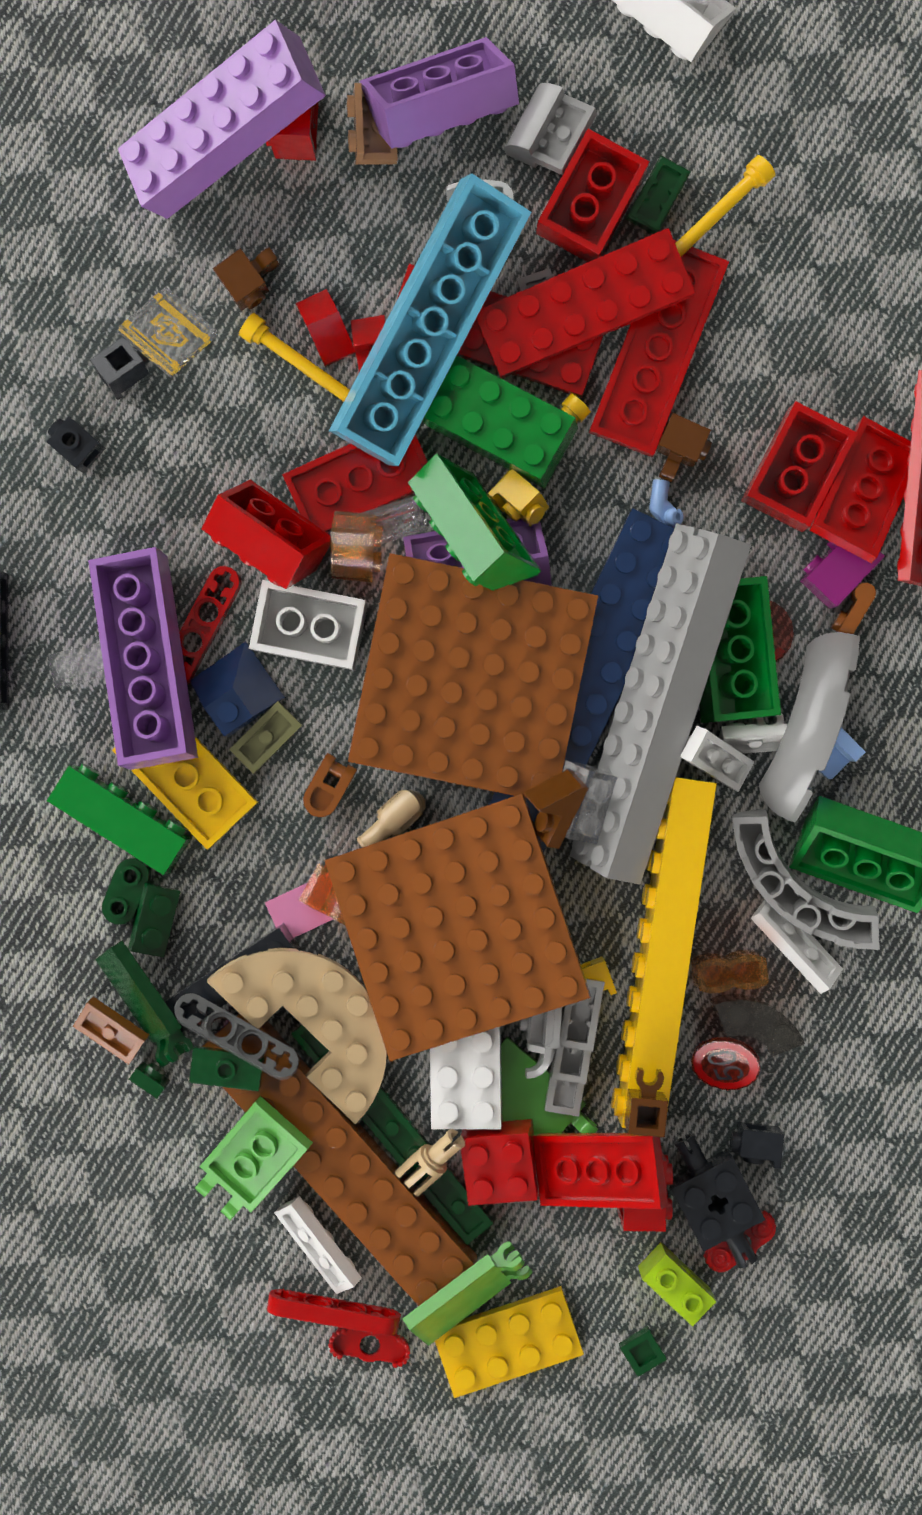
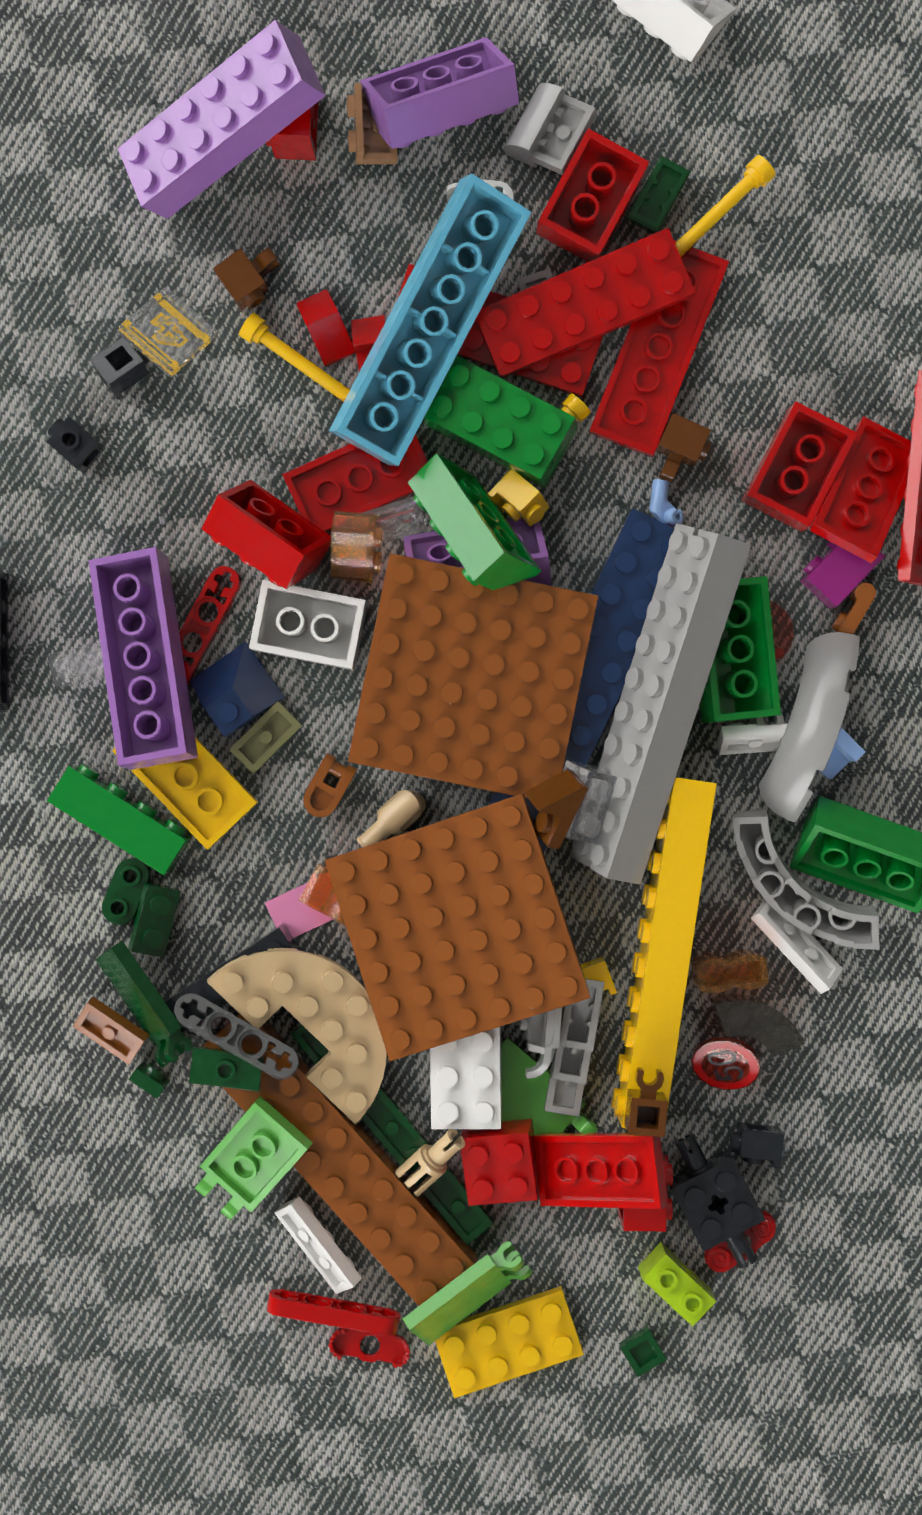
white plate [680,726,754,792] -> none

